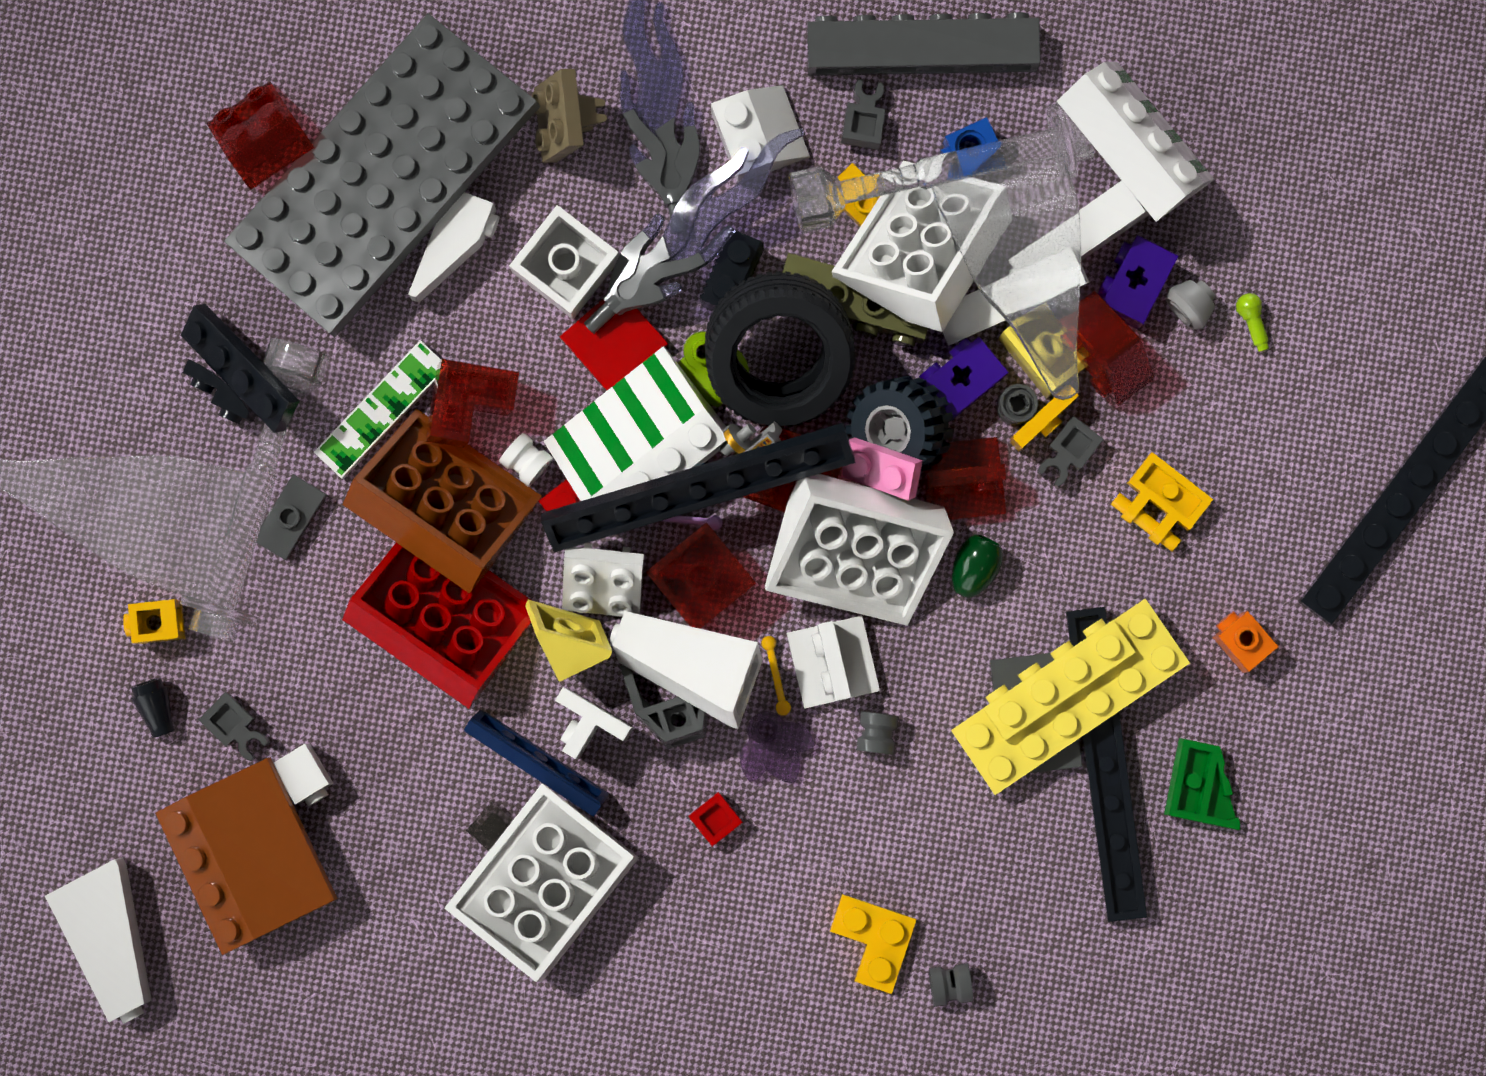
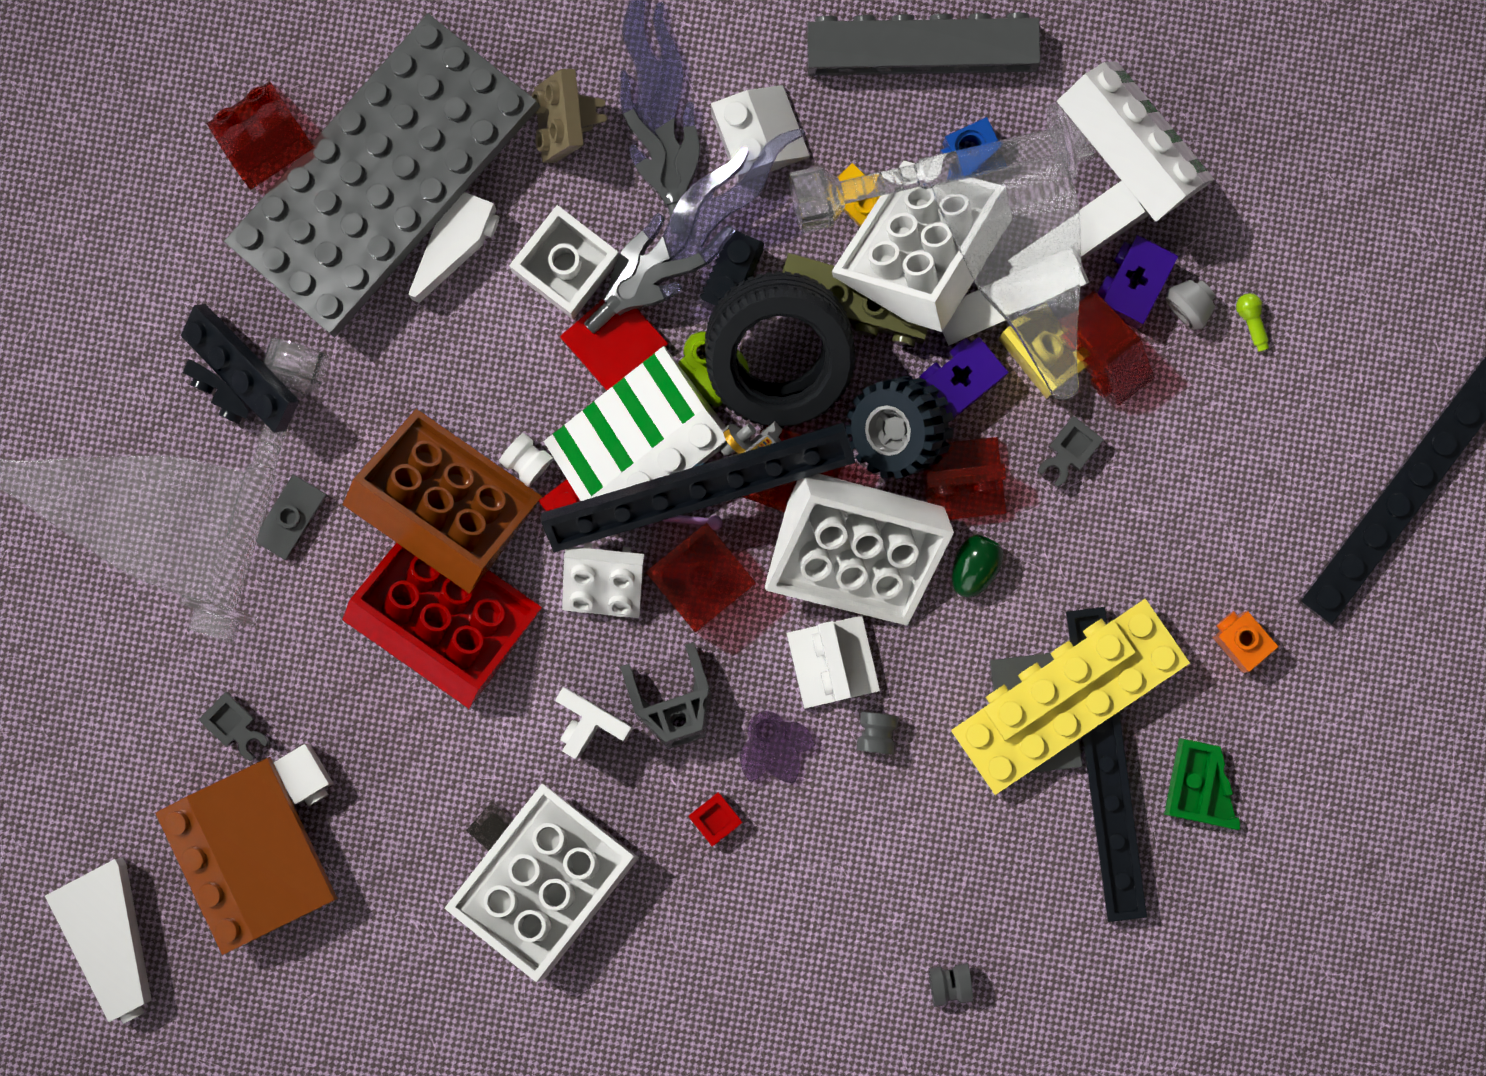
yellow brick [123,599,186,644] -> none
black cone [130,677,175,738] -> none
tile [314,340,449,479] -> none
clear red brick [425,359,519,448] -> none
dark blue tile [463,710,609,817] -> none
light yellow slope [525,599,612,682] -> none
white slope [610,611,763,729] -> none
yellow hinge [761,636,791,715] -> none
yellow plate [830,894,917,994] -> none
dark grey plate [841,79,886,150] -> none
bright pink plate [841,437,923,501] -> none
dark grey wheel [996,384,1038,426] -> none
yellow plate [1010,386,1079,452] -> none
yellow plate [1110,452,1213,552] -> none

